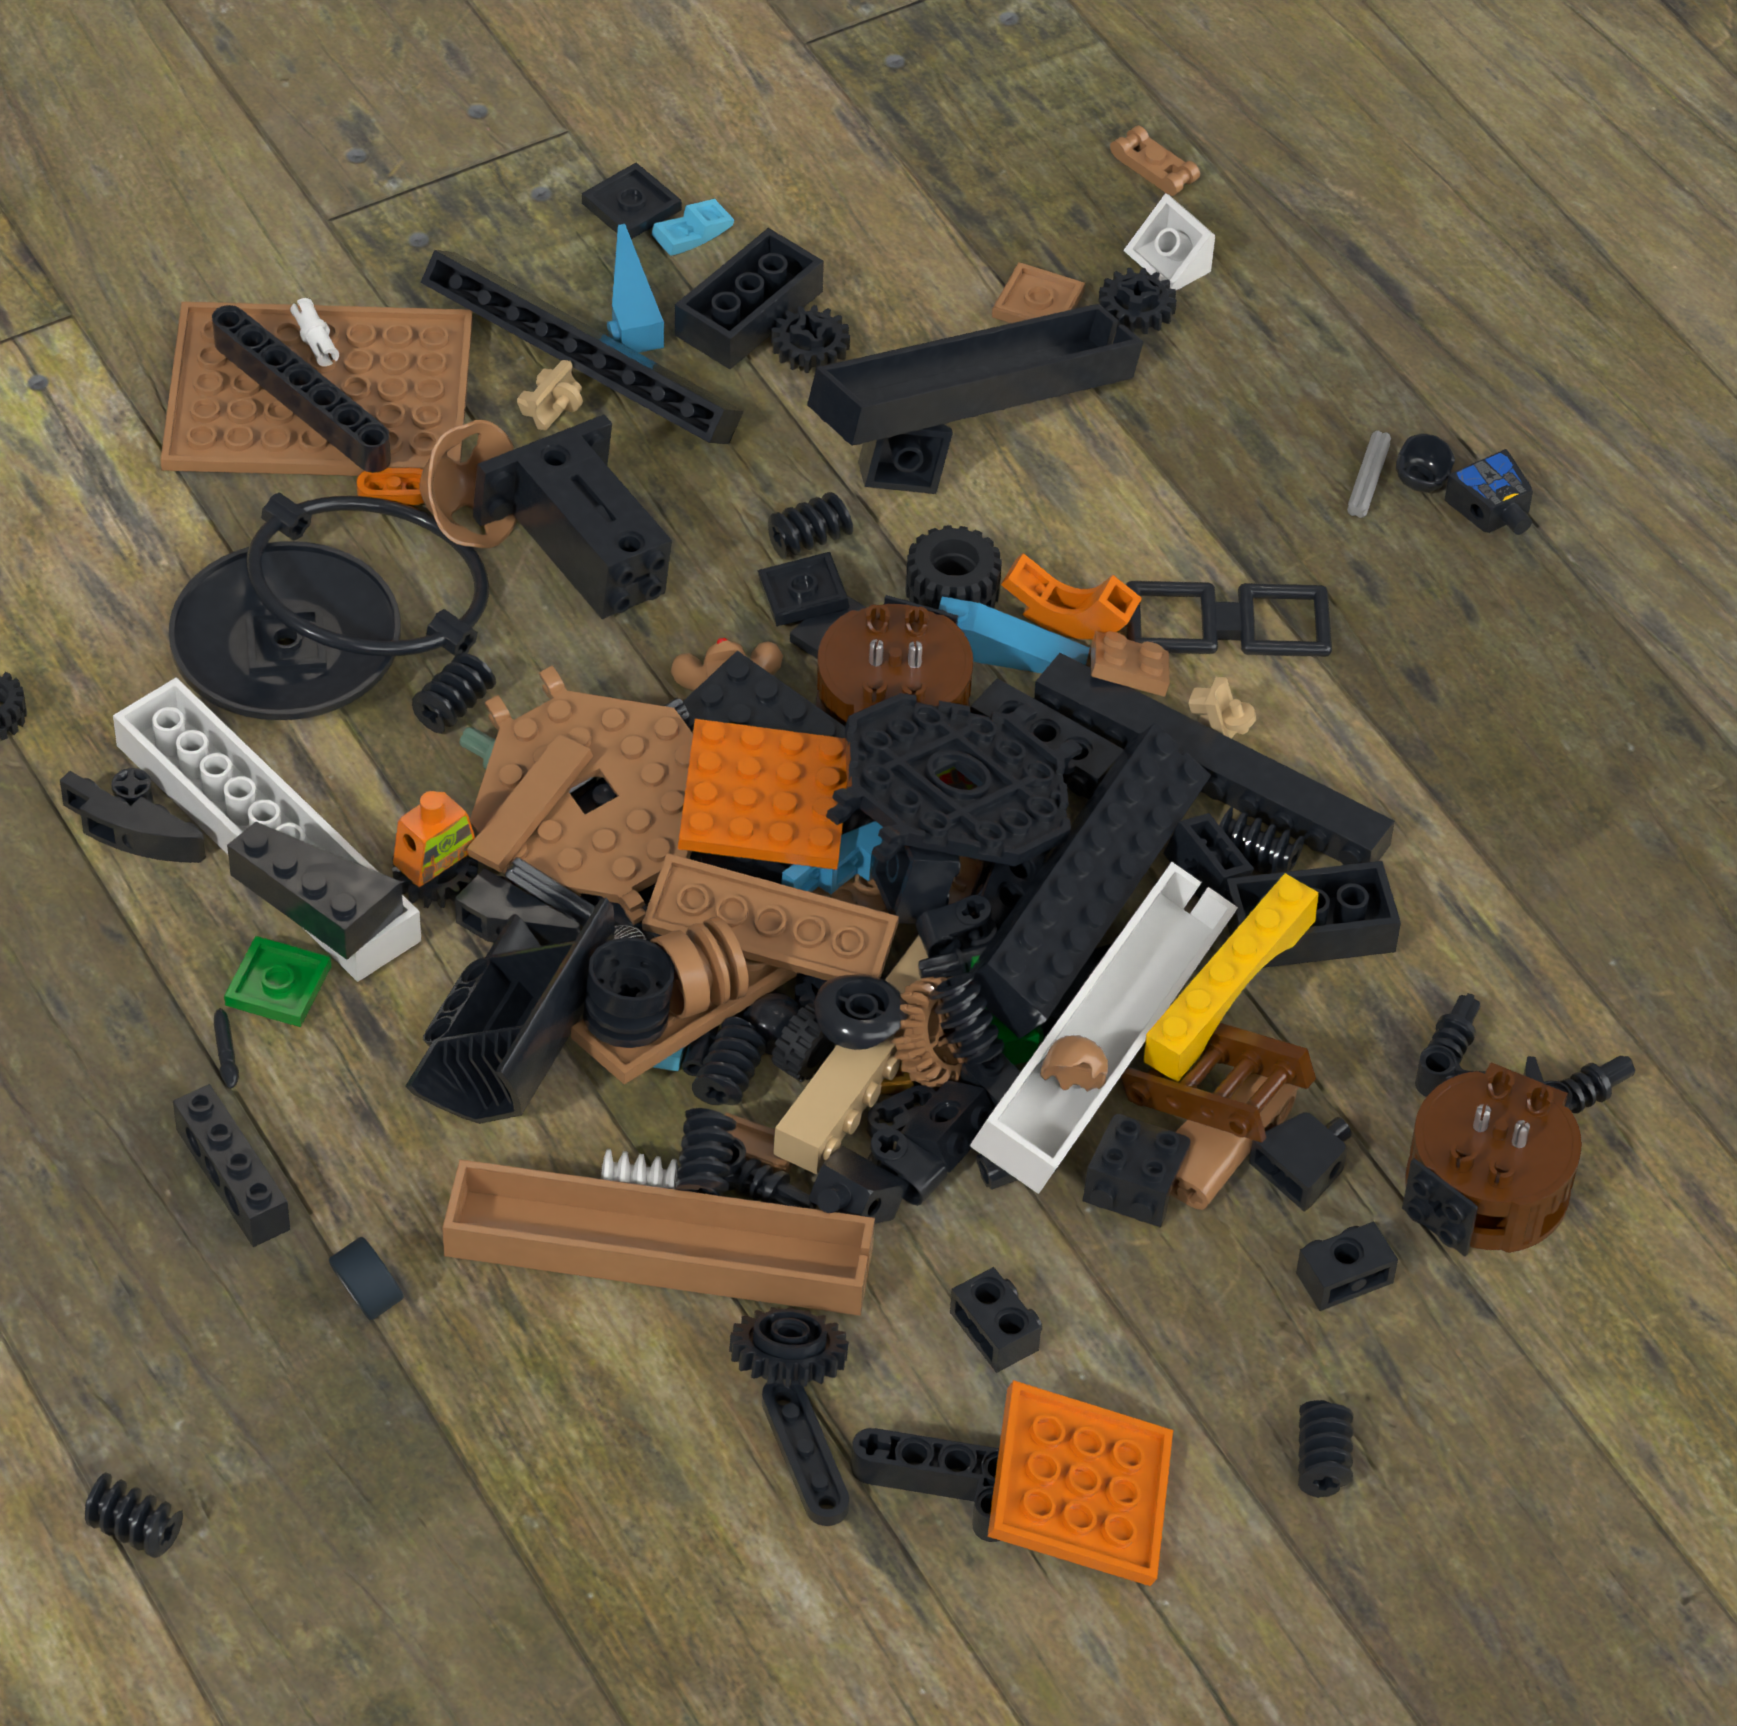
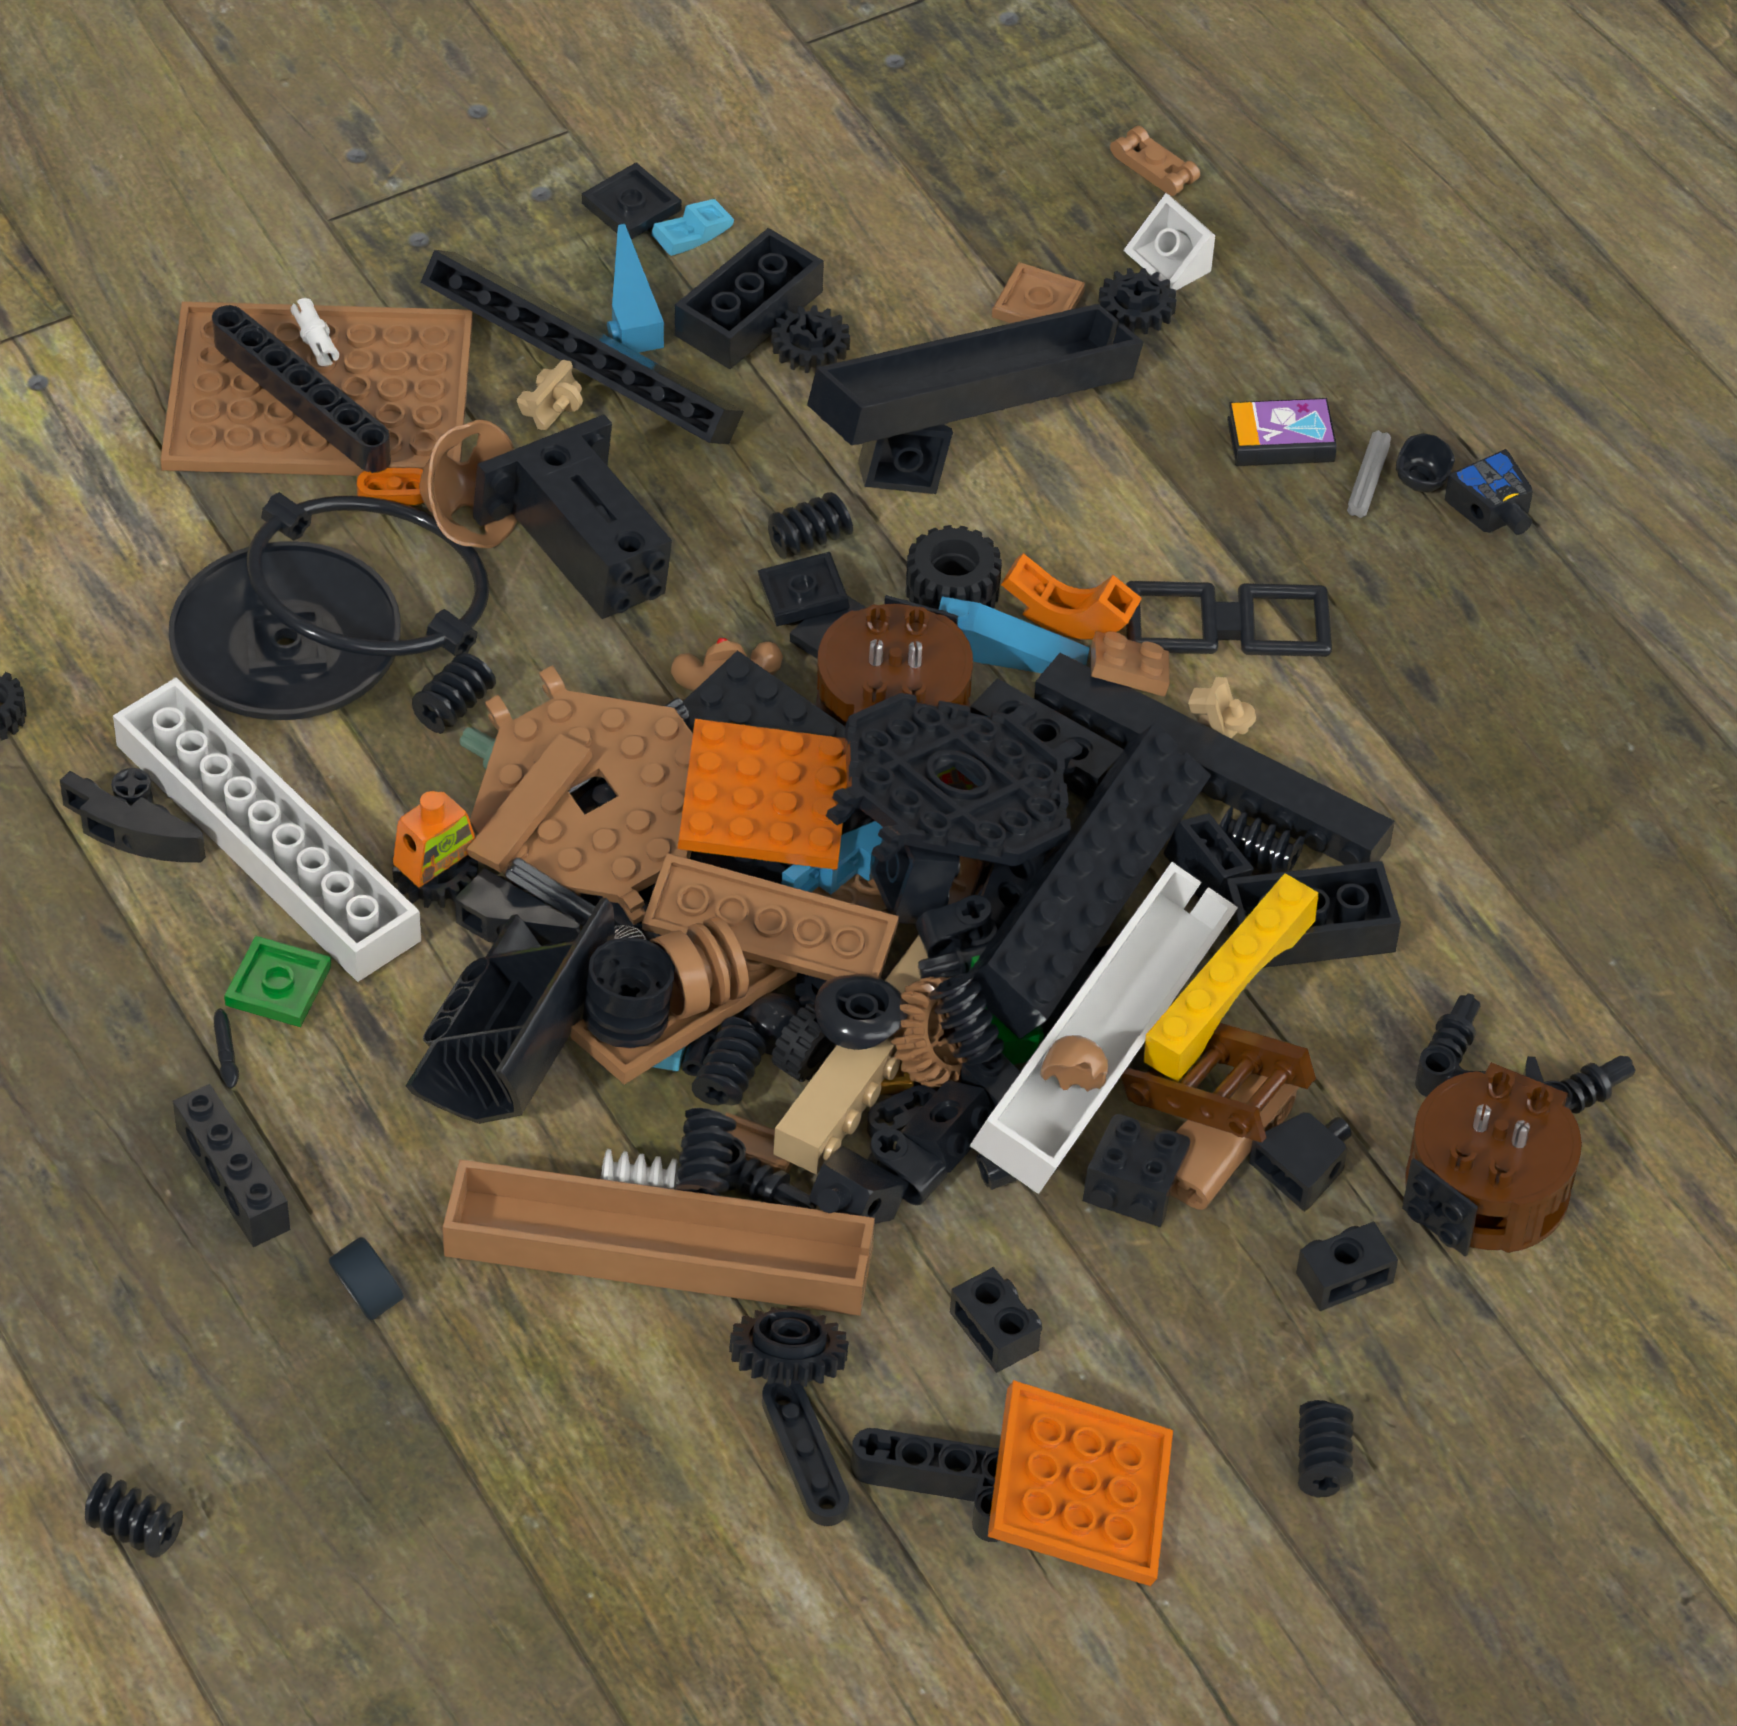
black wedge [227,822,403,960] -> none
none -> piece [1227,398,1337,466]

